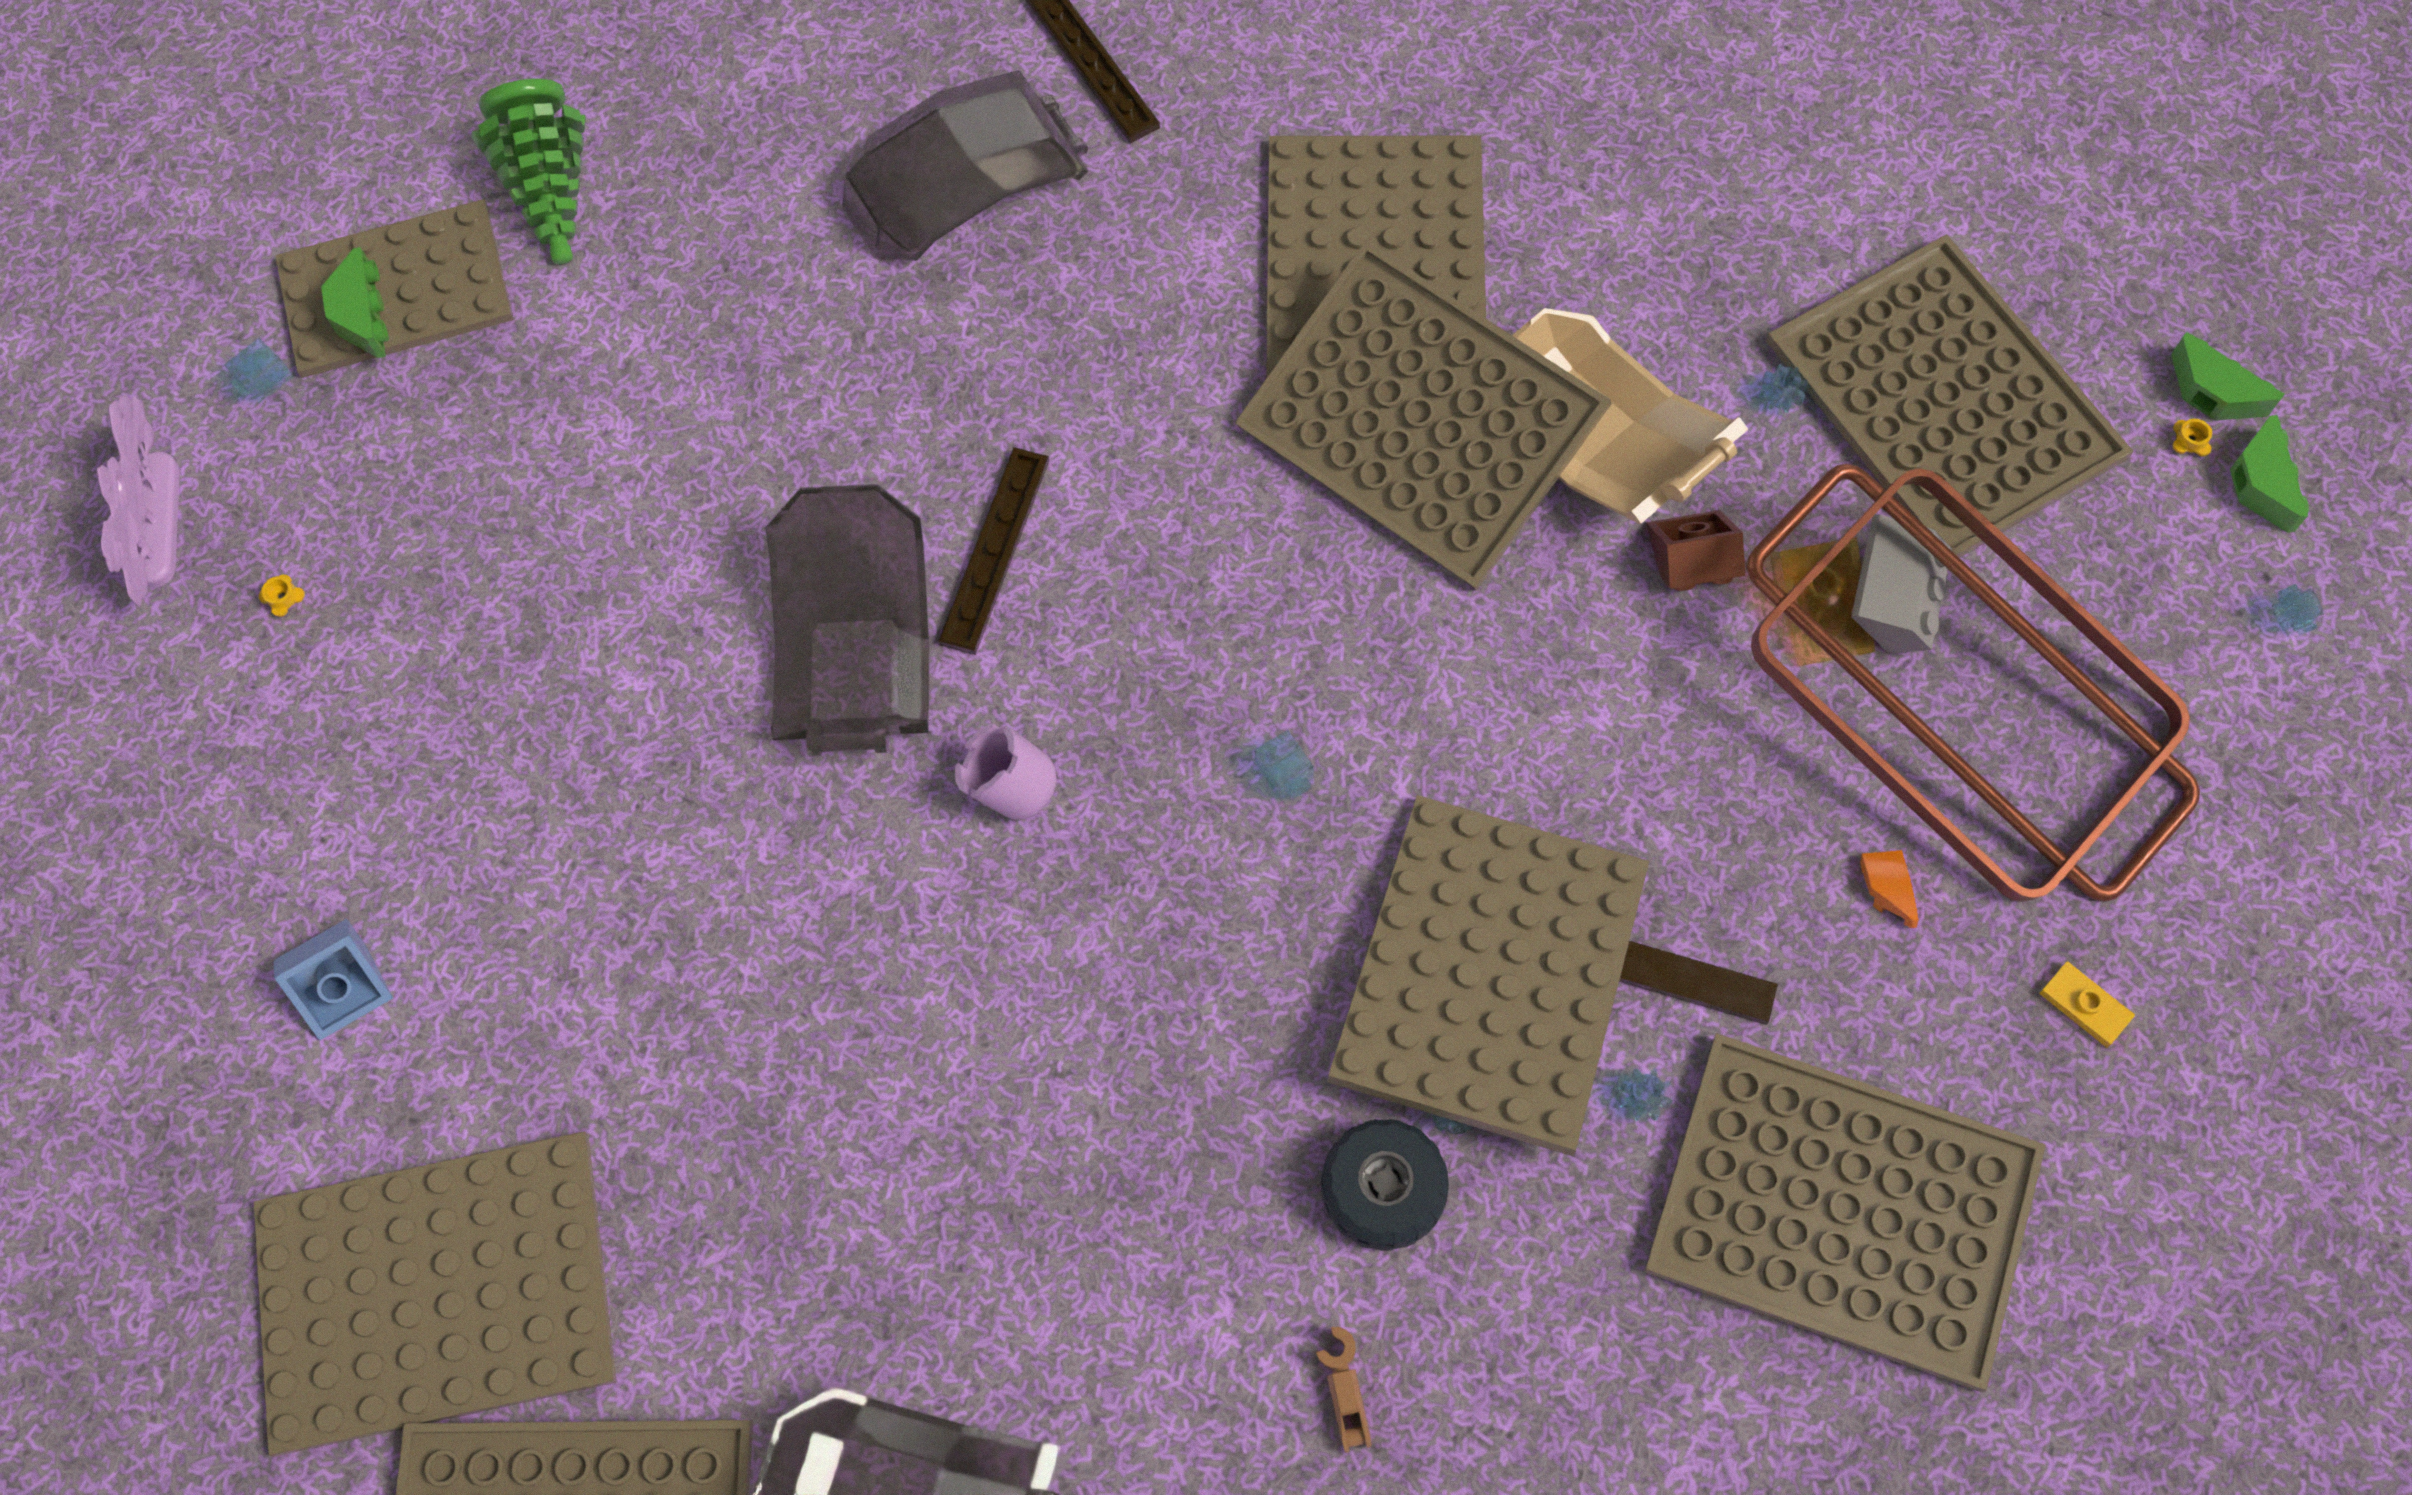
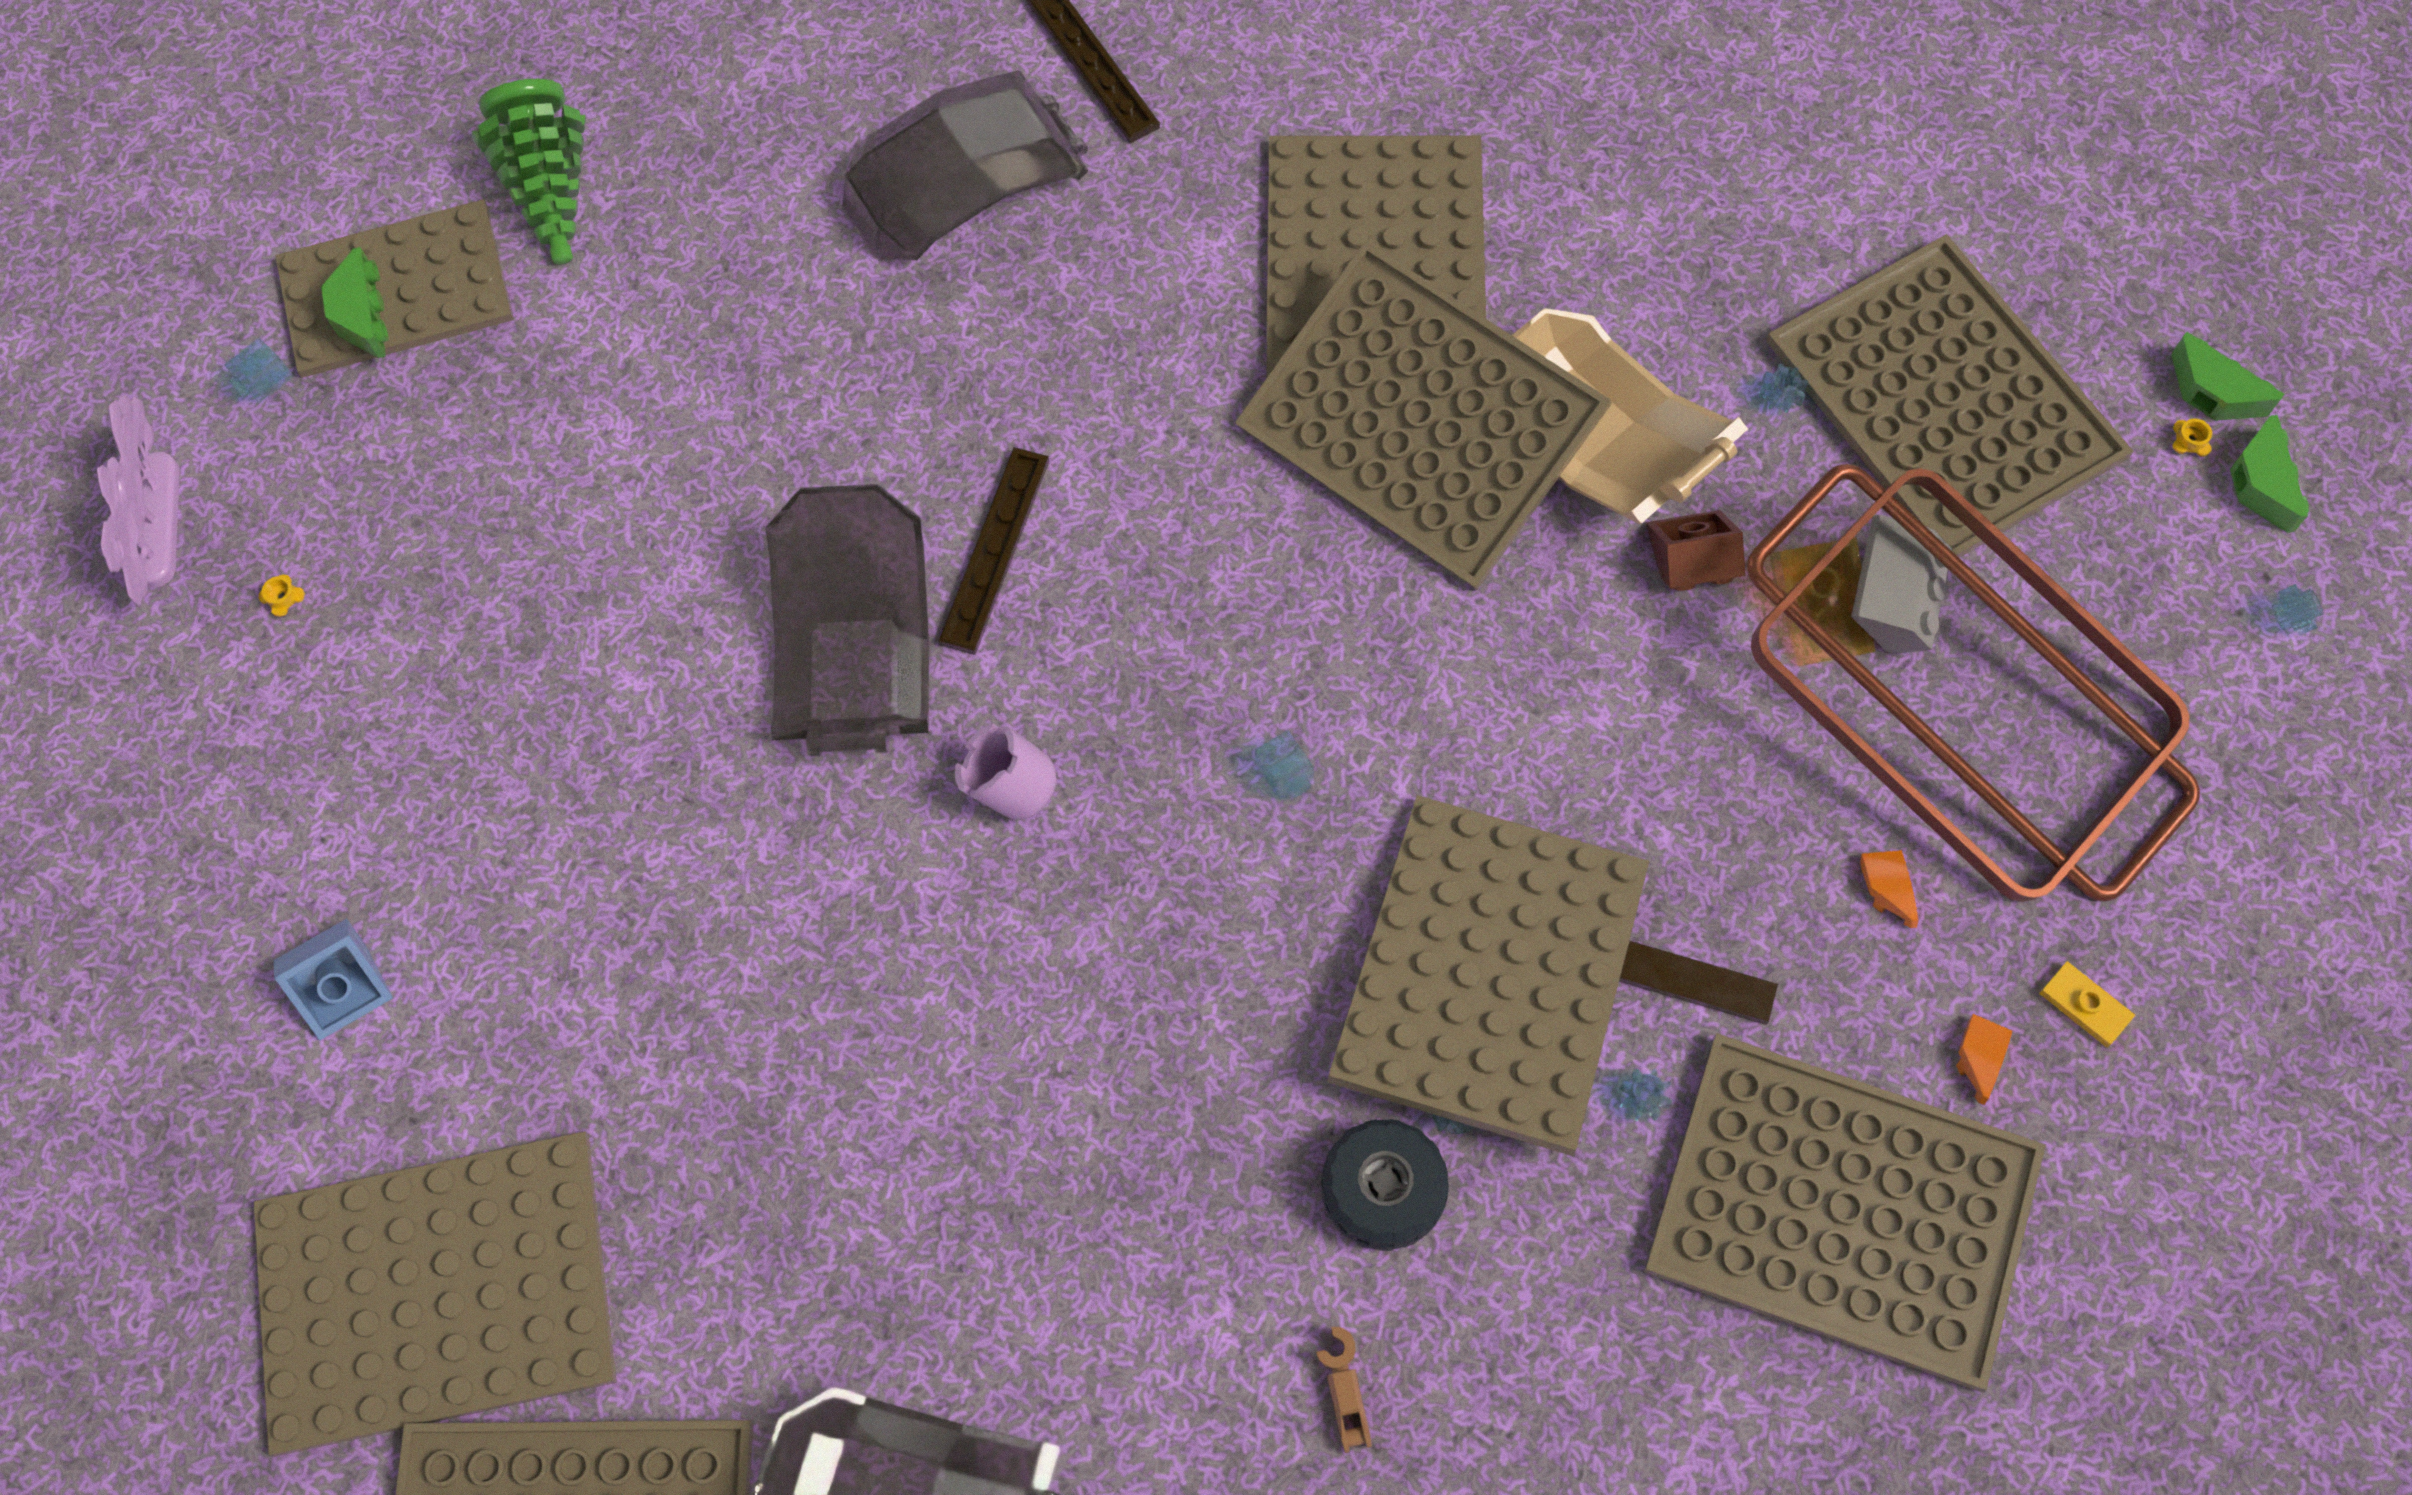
none -> orange slope [1956,1014,2013,1105]

